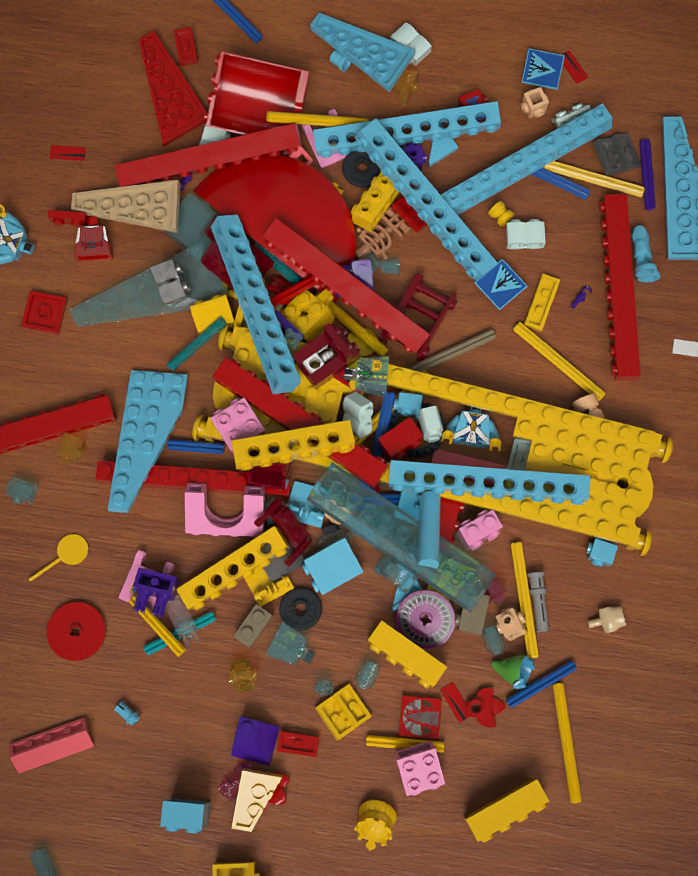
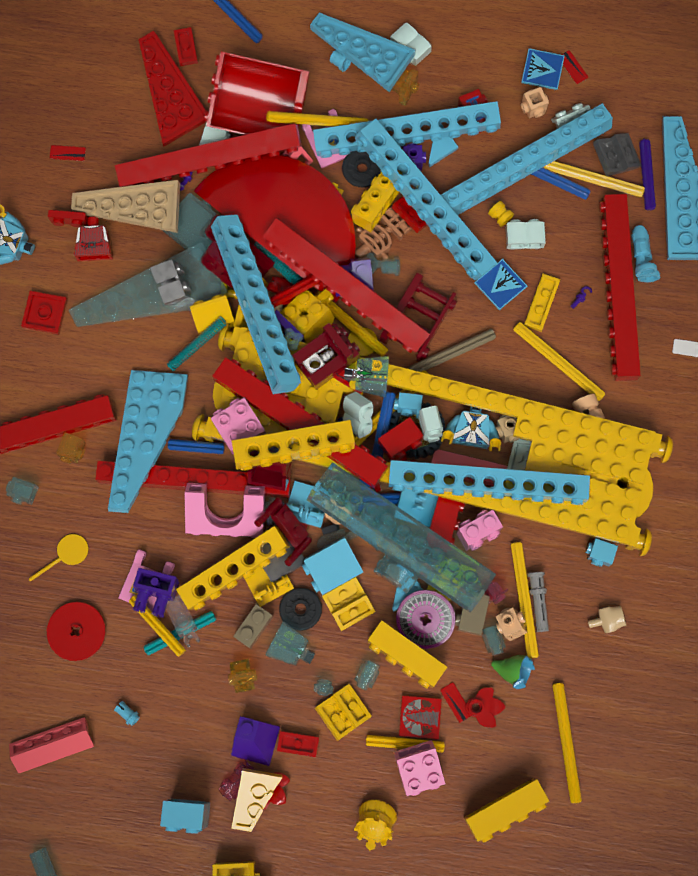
medium azure brick [418,491,441,569] -> none
blue axle [506,661,577,708] -> none
none -> yellow slope [321,577,375,631]
none -> tan brick [495,415,520,443]

